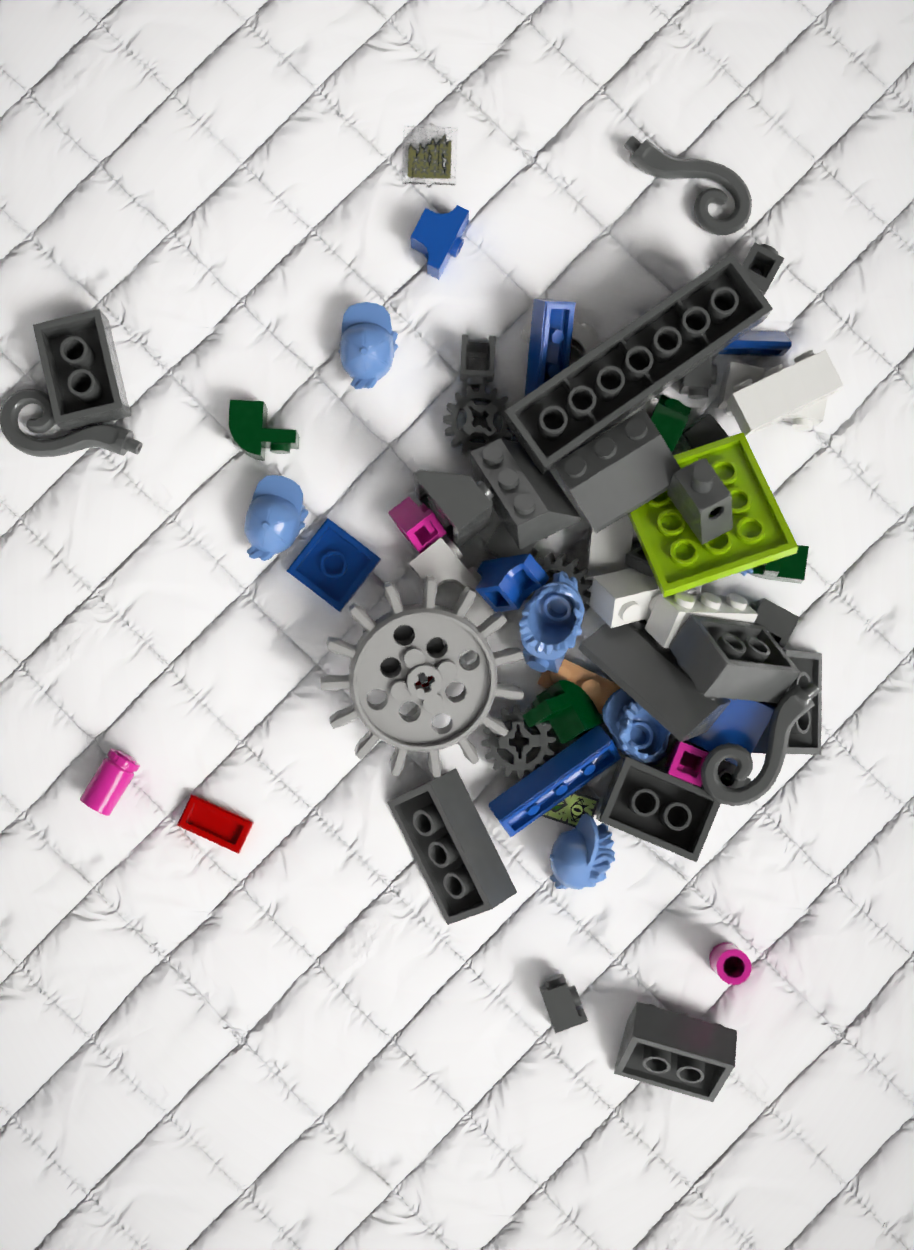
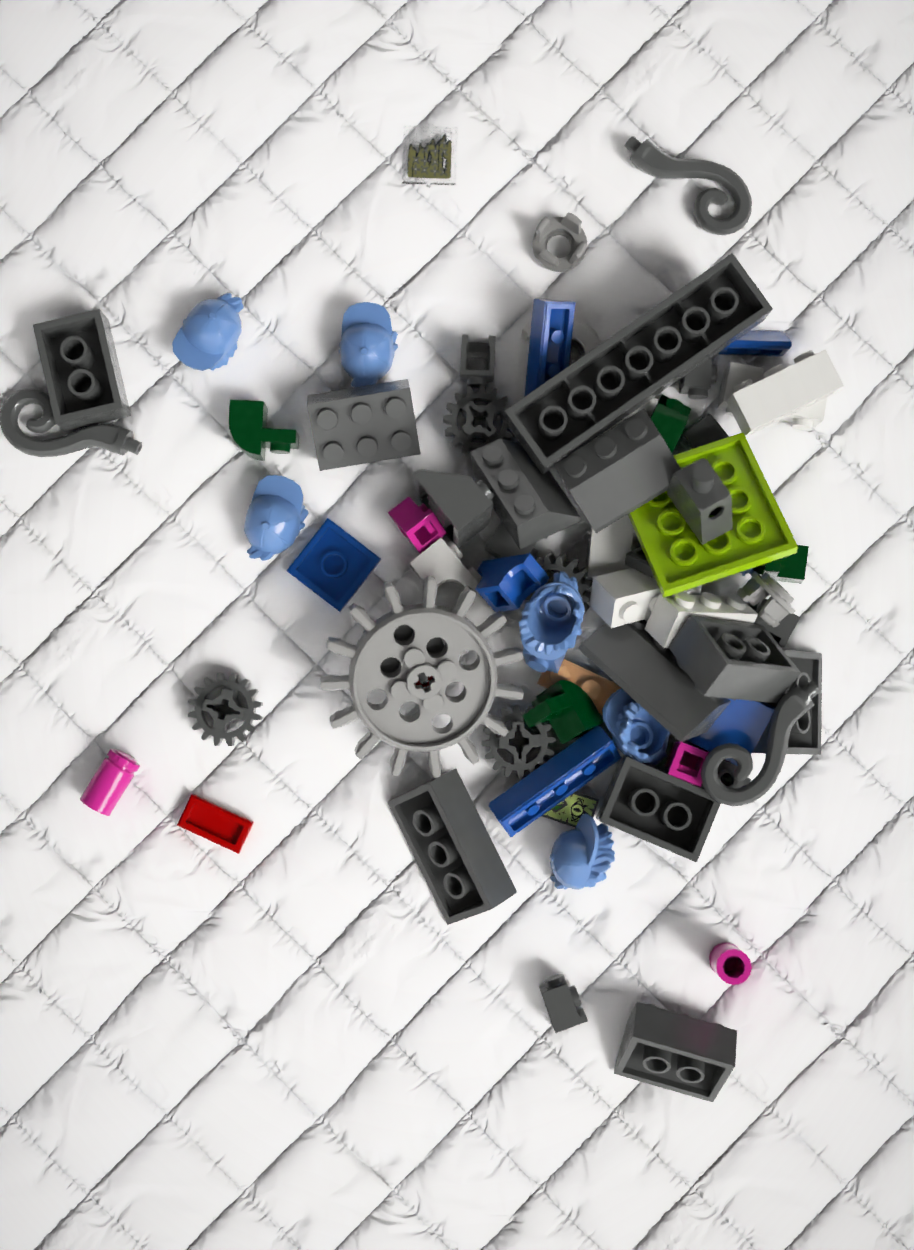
blue brick [410,205,469,280] -> none
dark grey brick [742,242,785,295] -> none
none -> medium blue hair [172,293,244,371]
none -> dark grey gear [187,673,263,747]
none -> dark grey brick [307,379,421,471]
none -> light grey piece [532,212,587,272]
none -> light grey piece [737,571,796,627]

